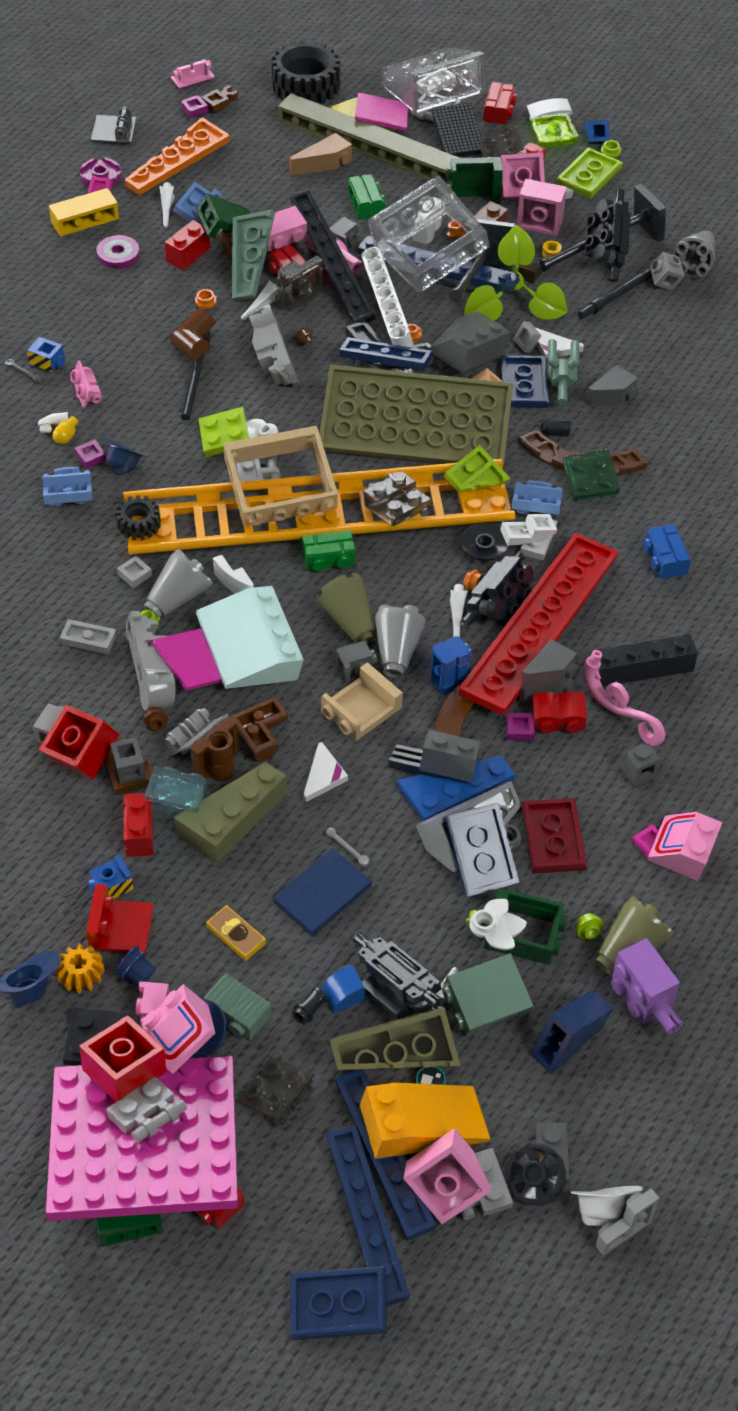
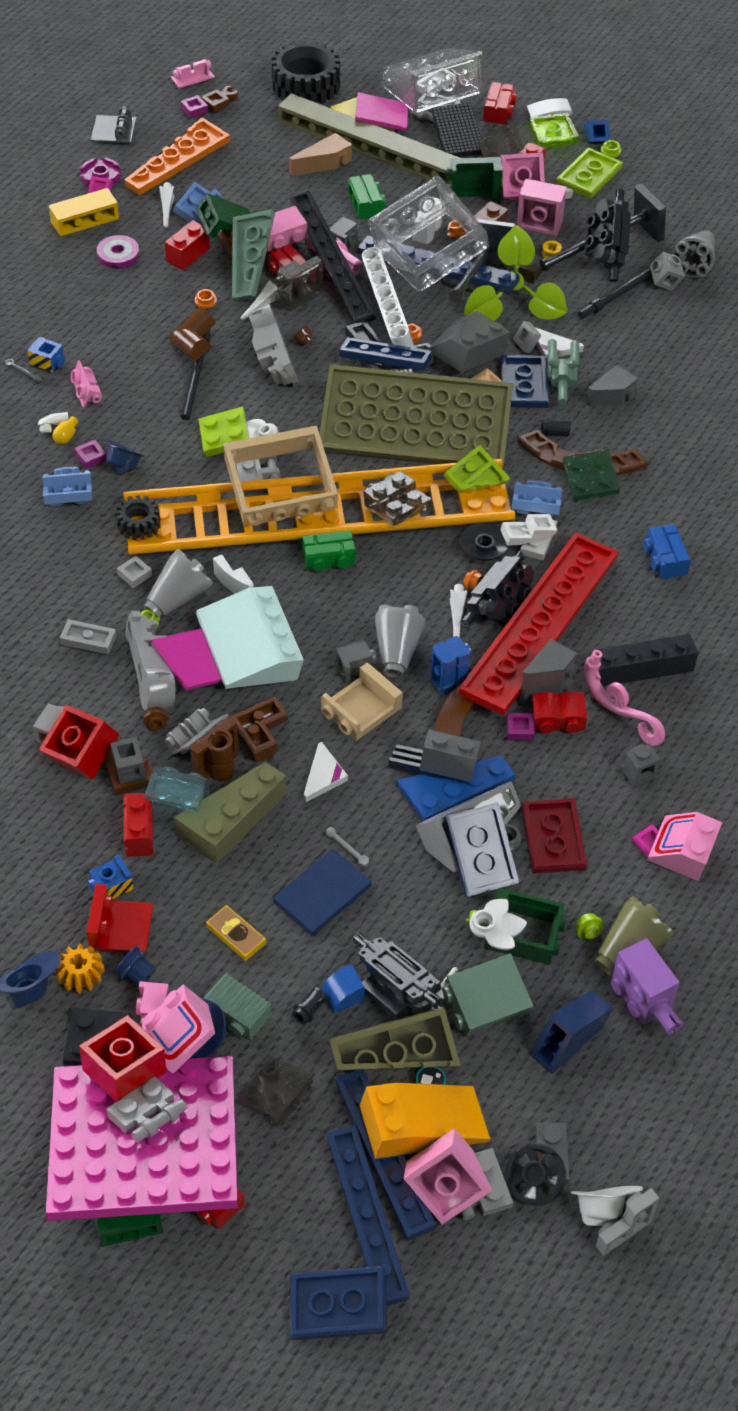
olive cone [317,573,377,644] -> none

